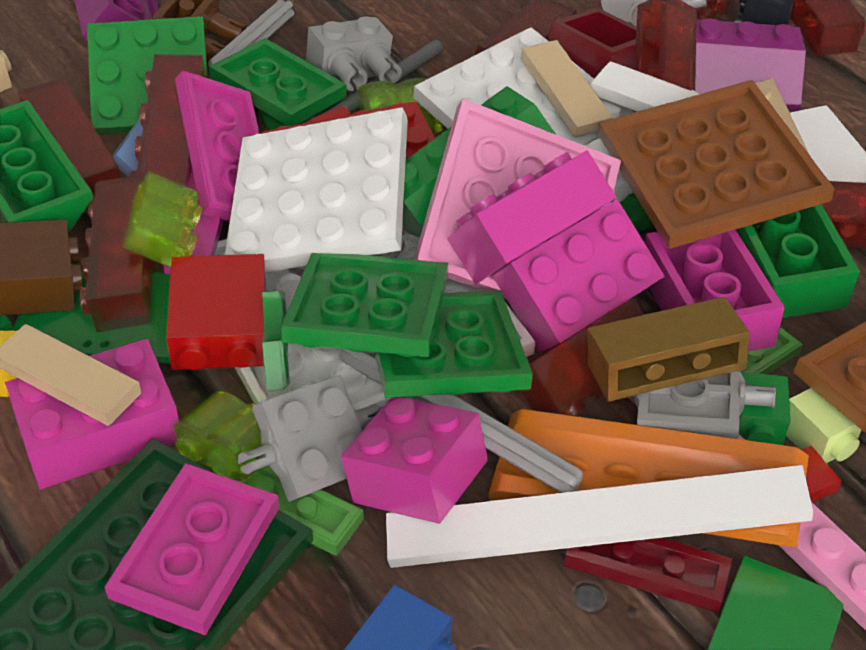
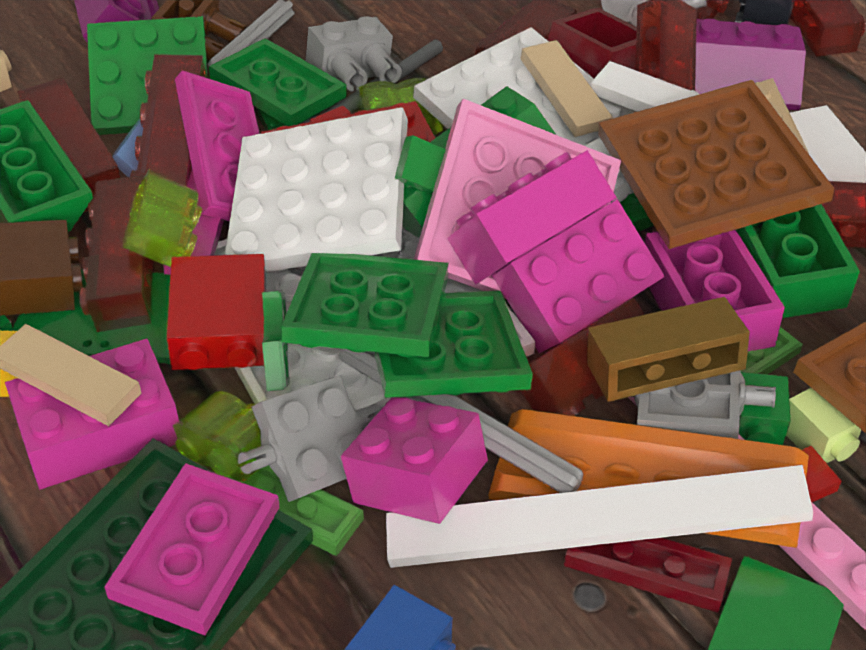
none -> green tile [395,135,446,194]

